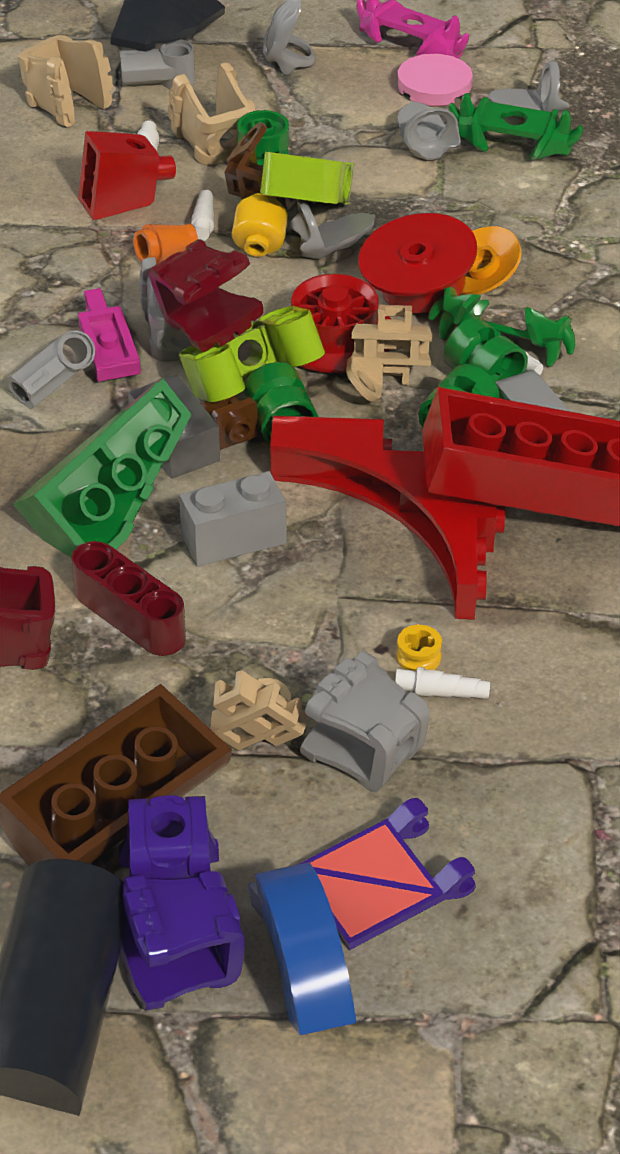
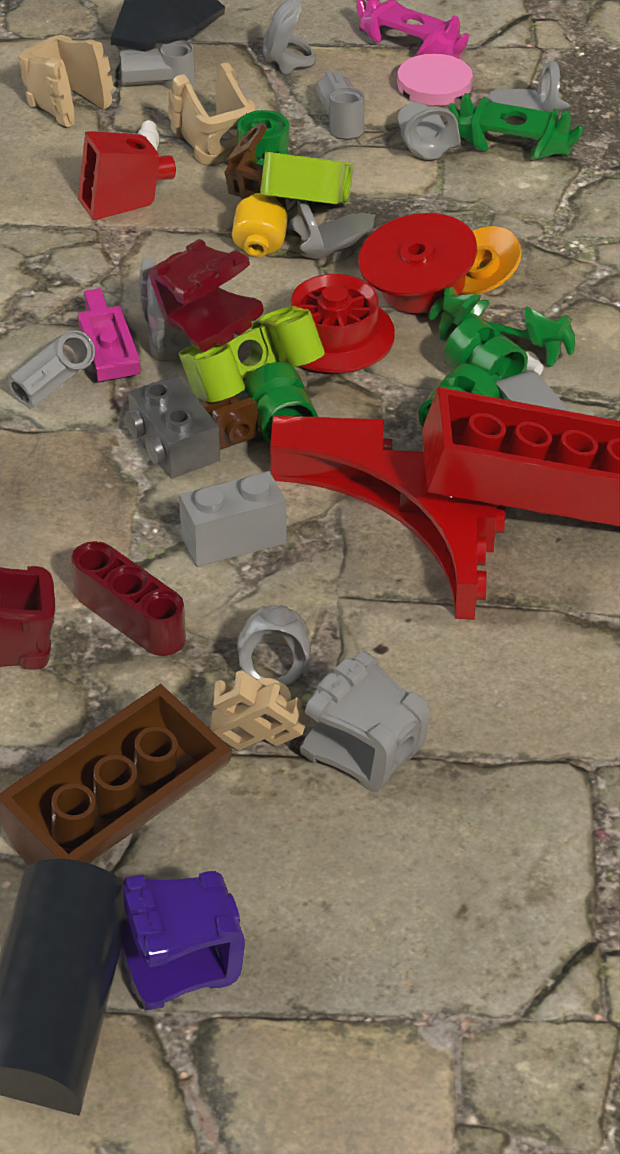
green wedge [13,378,192,557] -> none
dark purple piece [119,795,219,880] -> none
orange cone [133,223,198,265] -> none
white animal [191,190,214,241] -> none
blue arch [248,862,357,1036] -> none
flag [297,798,476,950] -> none
tan piece [346,305,432,402] -> none
white animal [395,667,490,699] -> none
yellow bush [396,624,442,671] -> none
none -> light grey piece [237,605,311,686]
none -> light grey piece [316,70,364,139]

